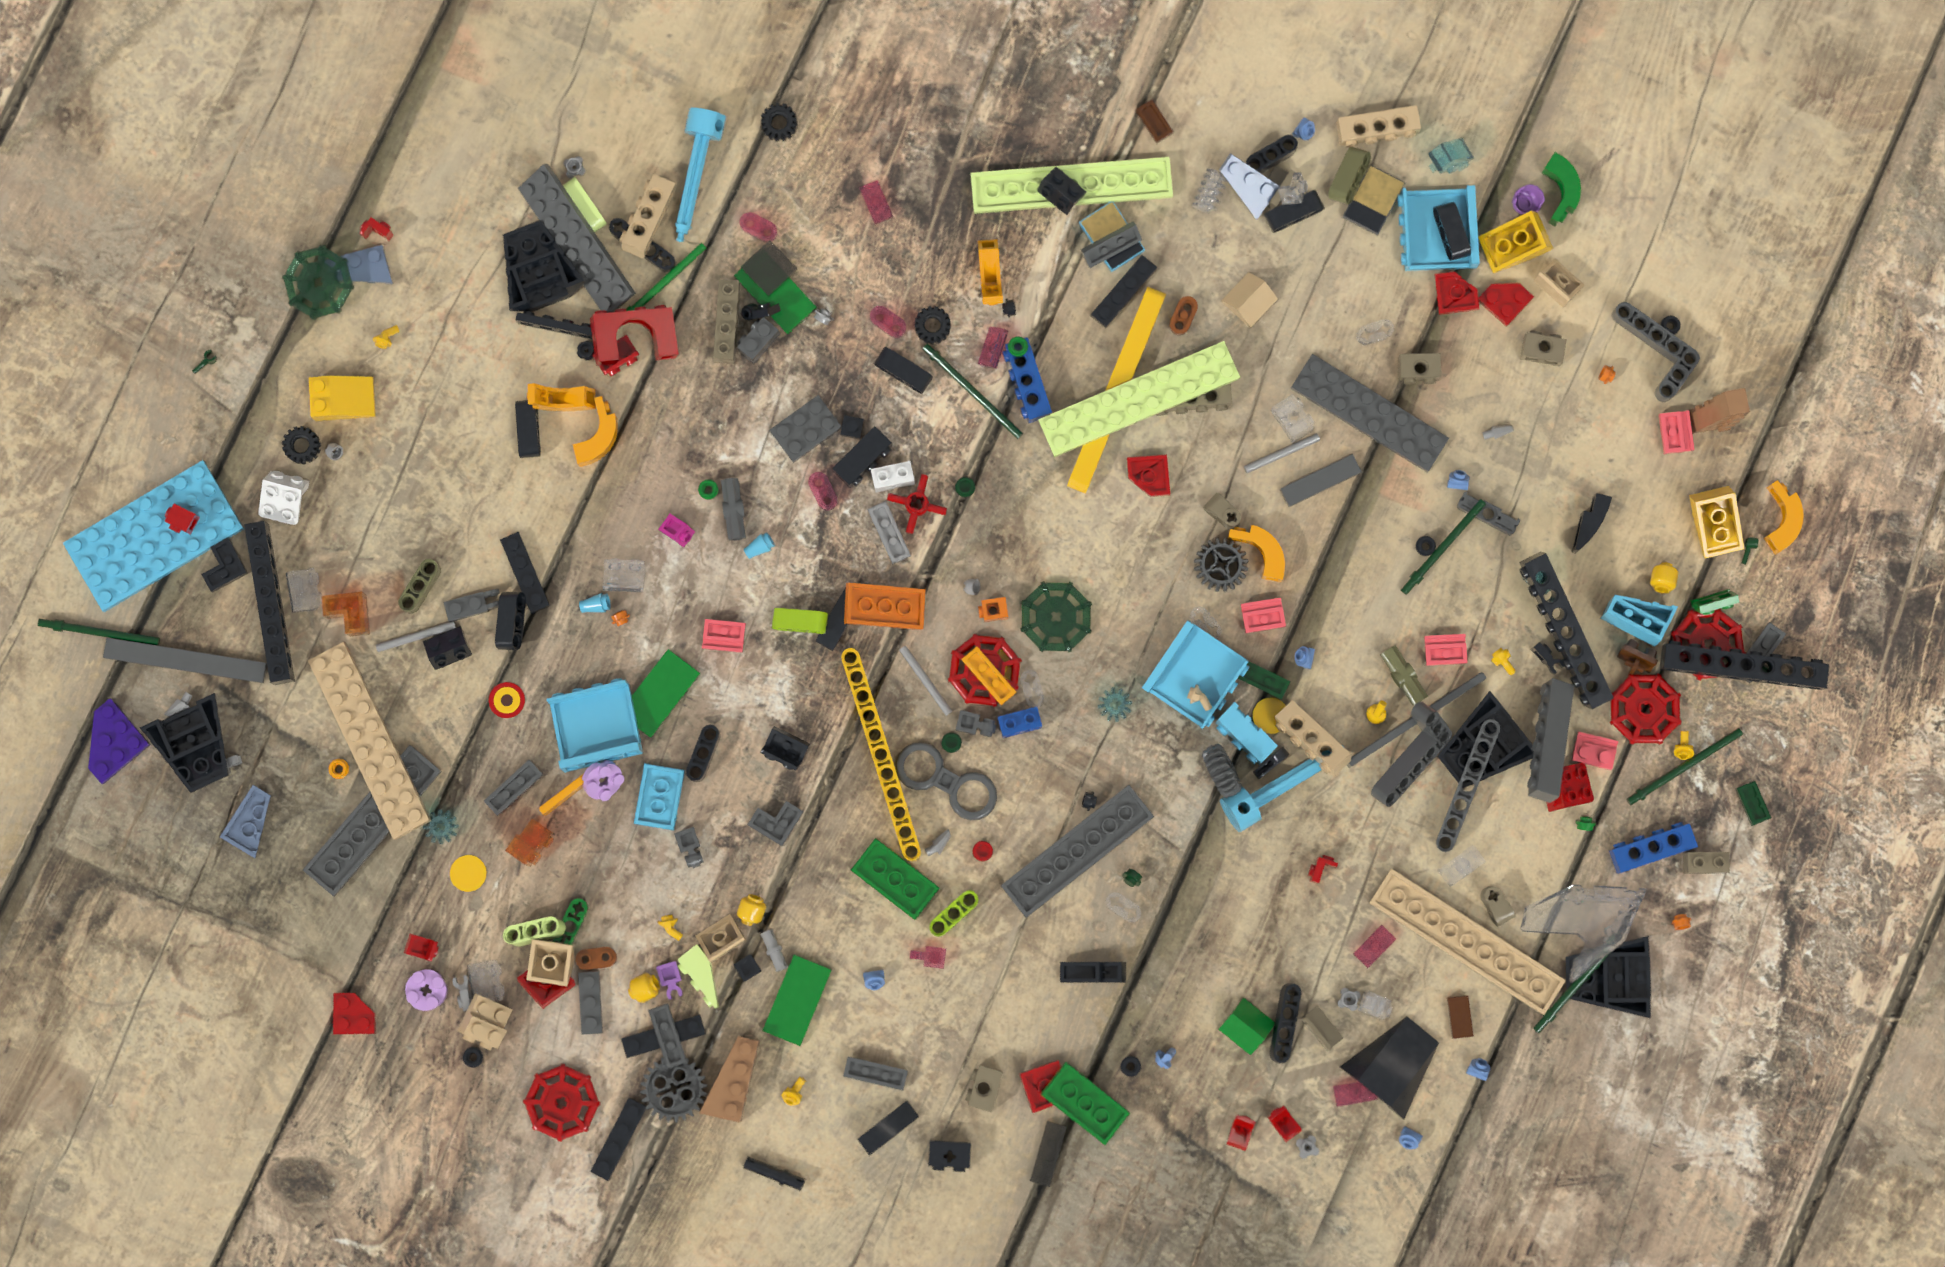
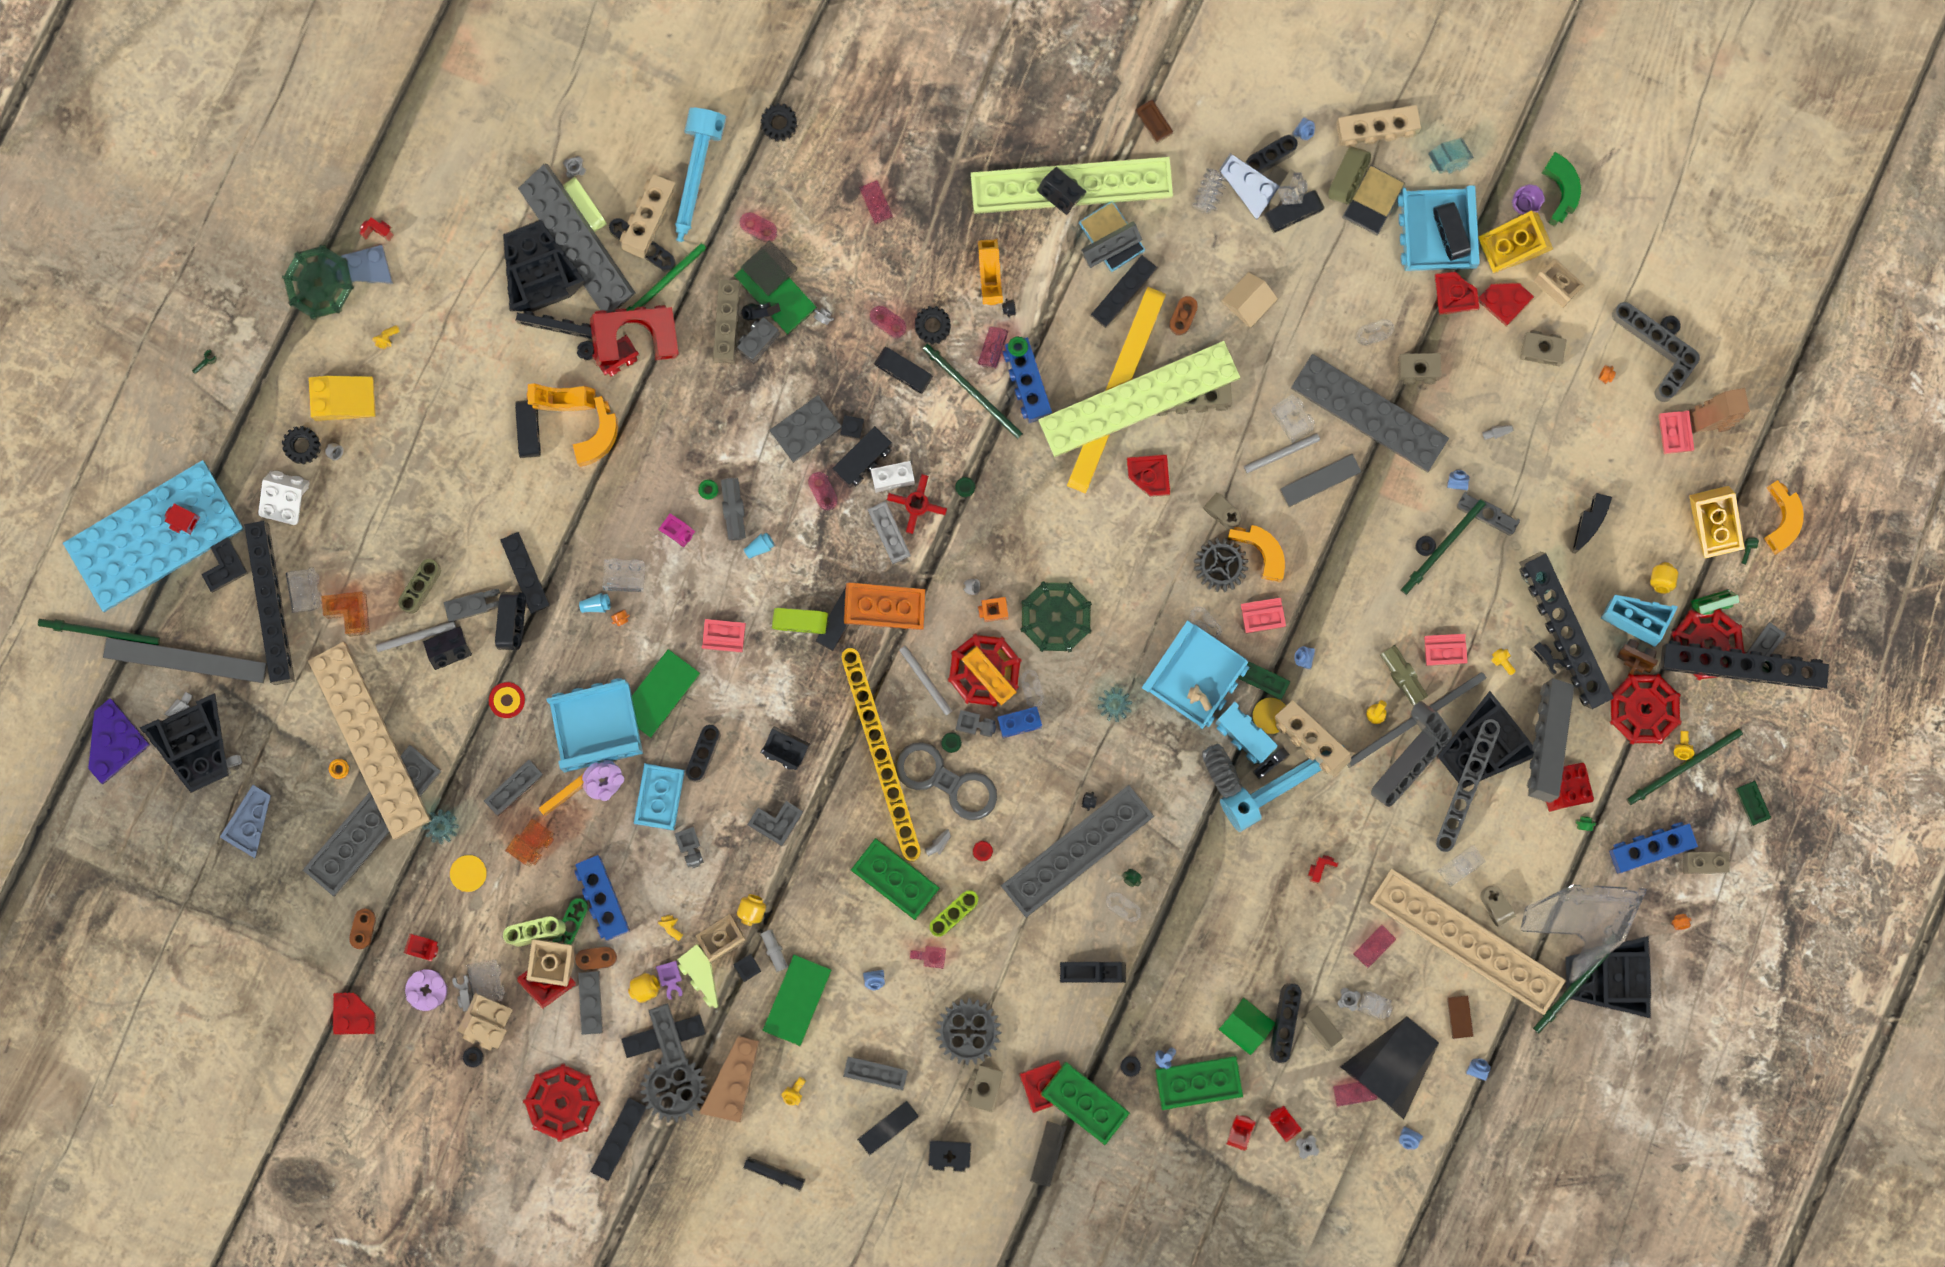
coral plate [1571,732,1618,770] -> none
none -> dark orange plate [349,909,376,949]
none -> blue brick [574,855,631,941]
none -> dark grey gear [935,998,1002,1065]
none -> green tile [1155,1056,1243,1110]

